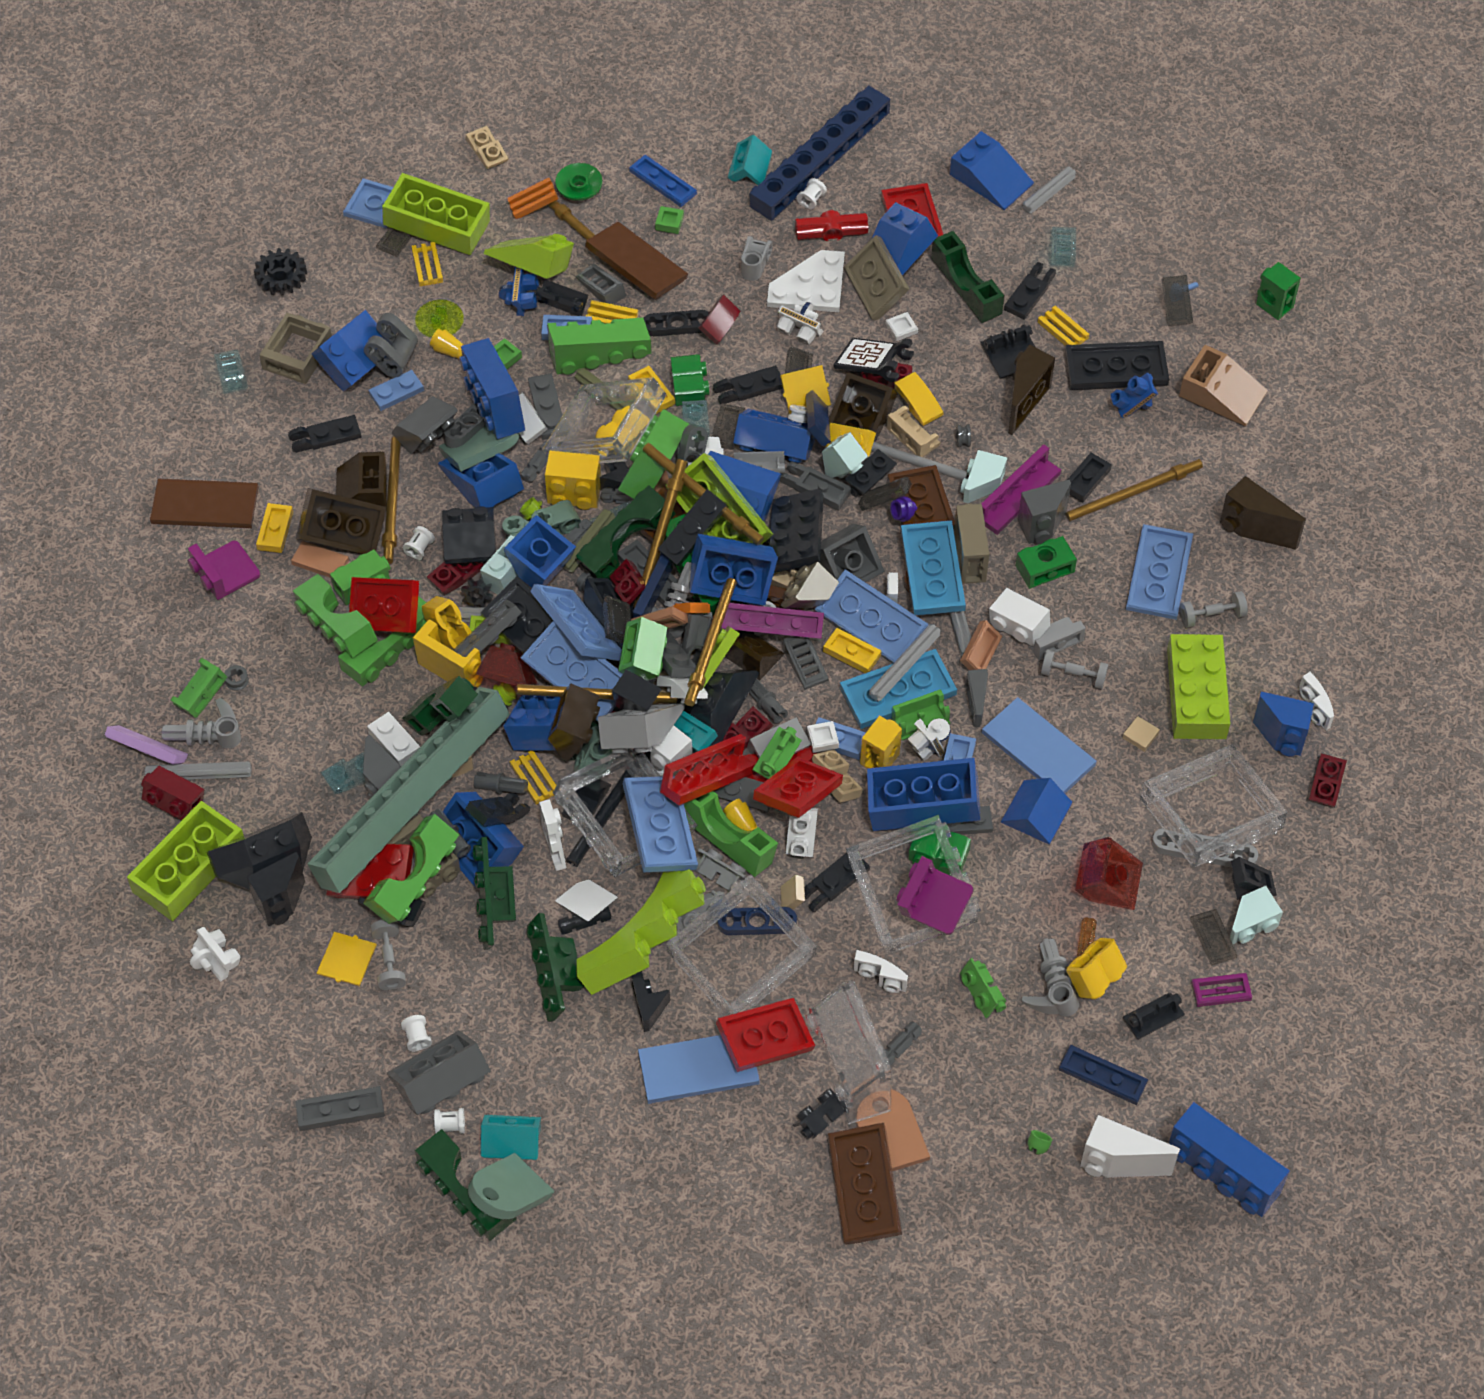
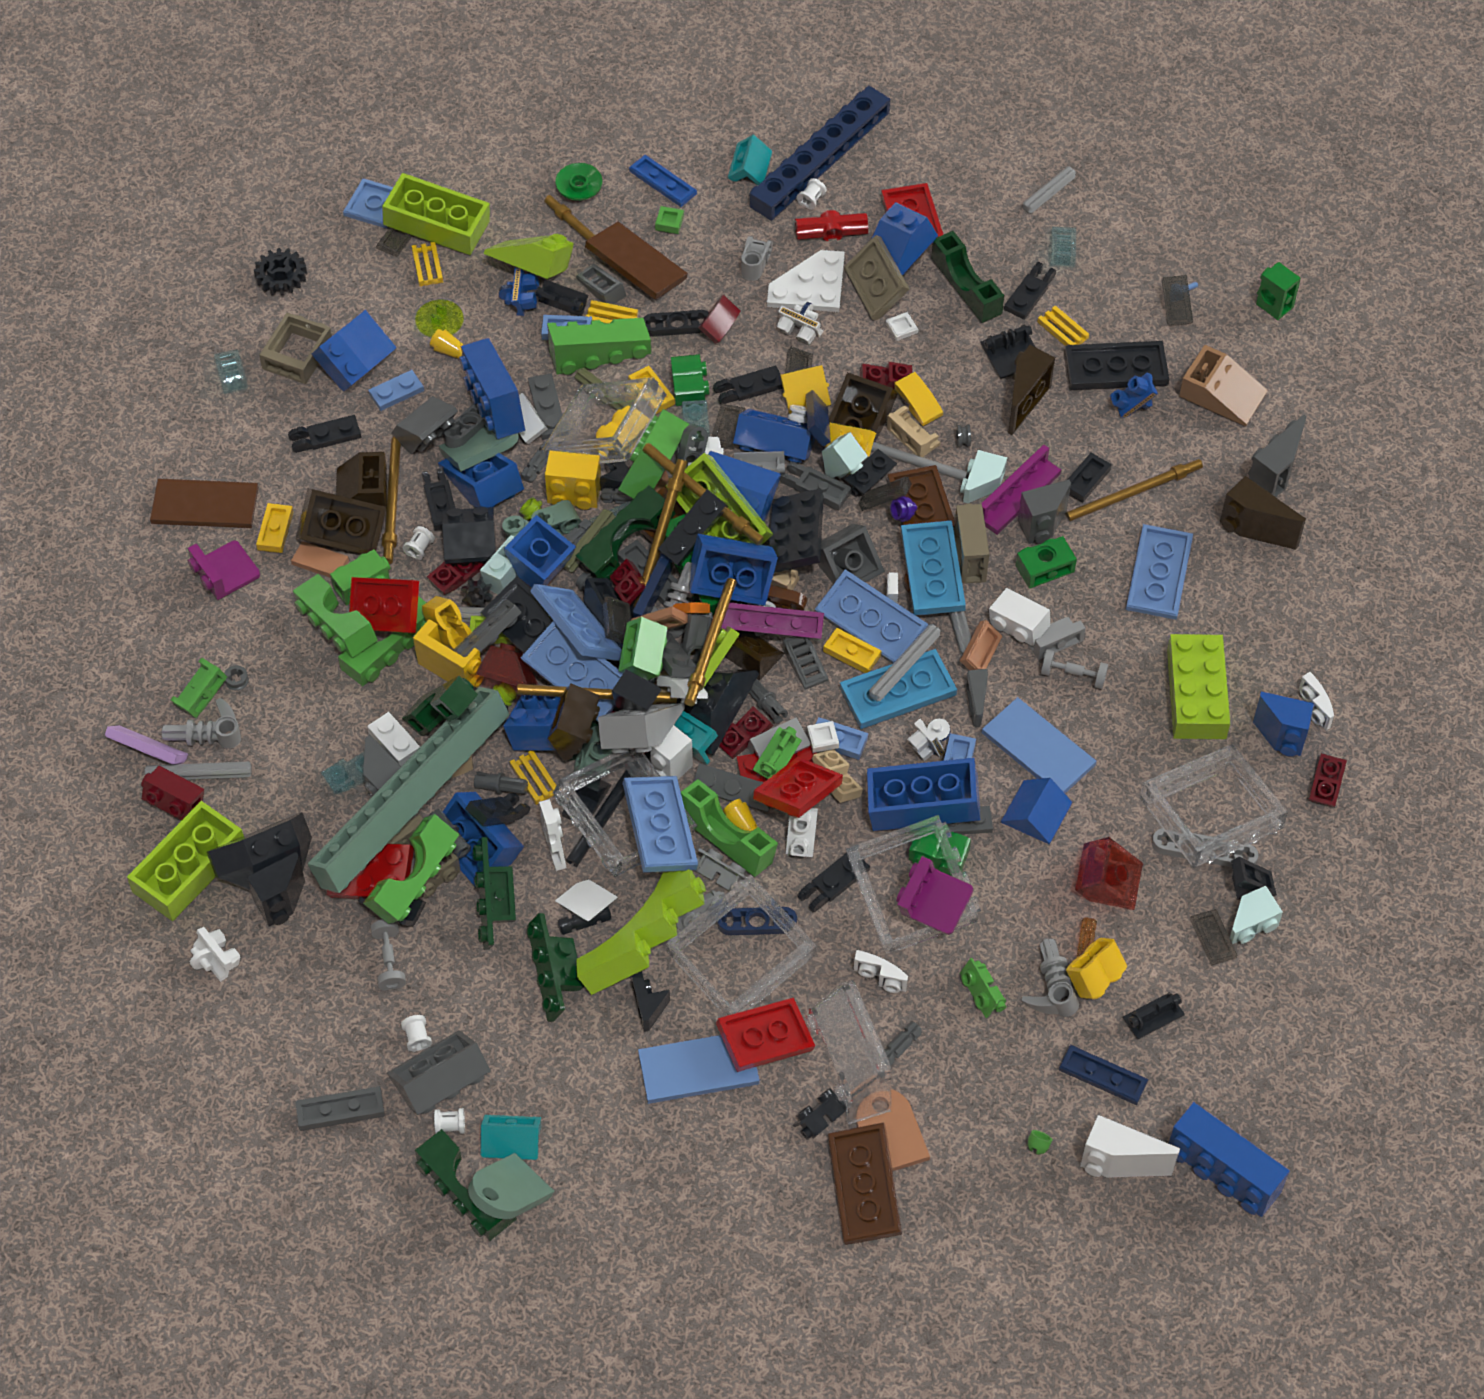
yellow piece [317,932,377,986] -> none
dark grey connector [364,313,418,377] -> none
tan slope [466,126,508,169] -> none
bright green plate [494,338,522,370] -> none
orange tile [507,178,559,219] -> none
red fence [660,734,756,805] -> none
slope [781,562,839,608] -> none
tan tile [781,875,805,910] -> none
flag [833,337,914,382] -> none
yellow brick [860,715,902,769] -> none
bright green hinge [891,689,950,741] -> none
blue slope [950,131,1034,210] -> none
tan tile [1123,716,1160,752] -> none
light grey wheel [1180,591,1248,628] -> none
magenta tile [1191,973,1253,1007] -> none
none -> black hinge [422,467,455,531]
none -> dark grey slope [1248,415,1307,497]

